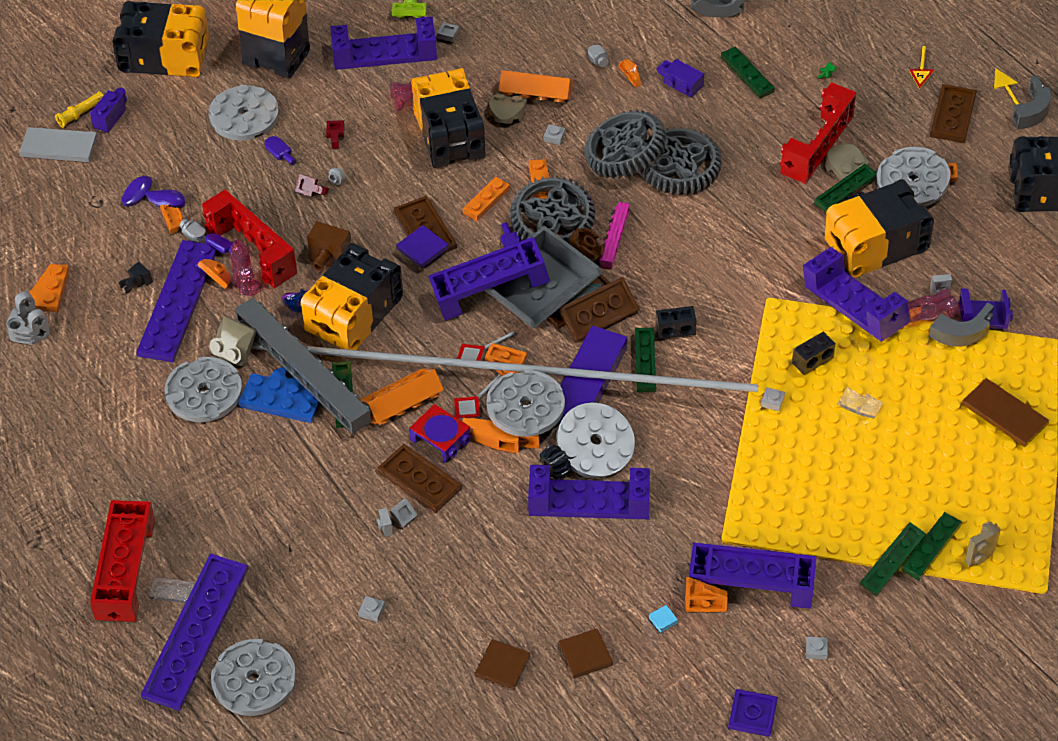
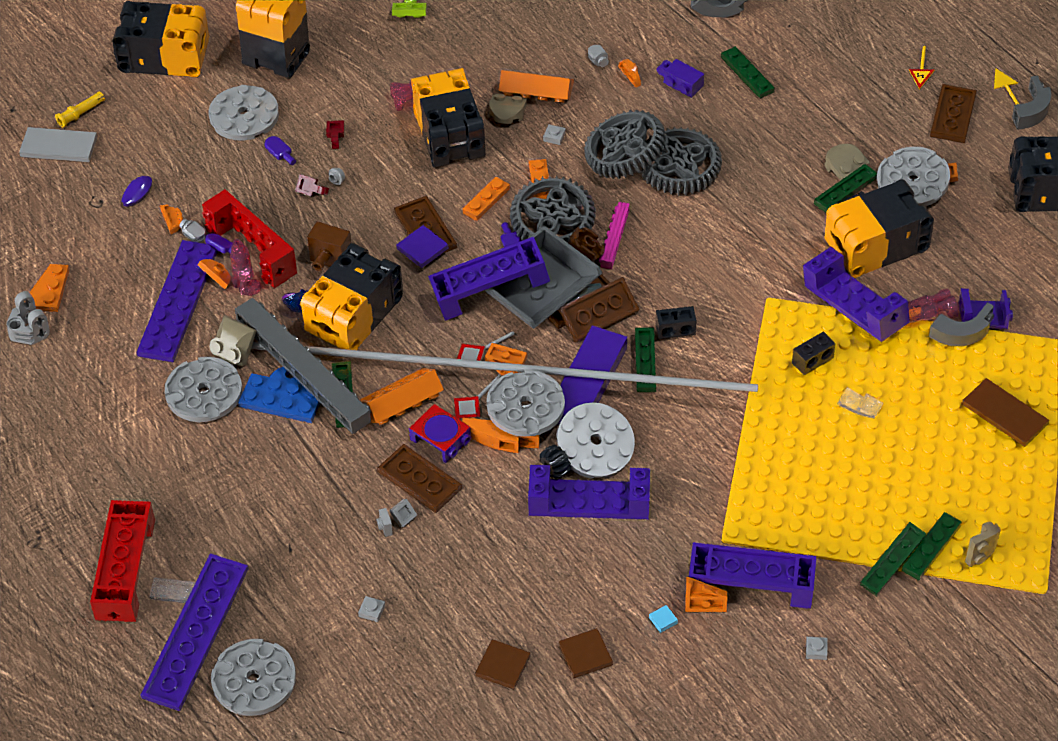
dark purple brick [90,87,127,133] -> none
black piece [119,262,153,293] -> none
dark purple arm [146,189,186,208] -> none
dark purple plate [330,16,437,70] -> none
light grey plate [437,22,459,42] -> none
dark purple tile [728,689,778,737] -> none
light grey plate [761,387,785,411] -> none
red plate [779,82,857,184] -> none
green plant [818,62,837,79] -> none
light grey plate [930,274,952,294] -> none

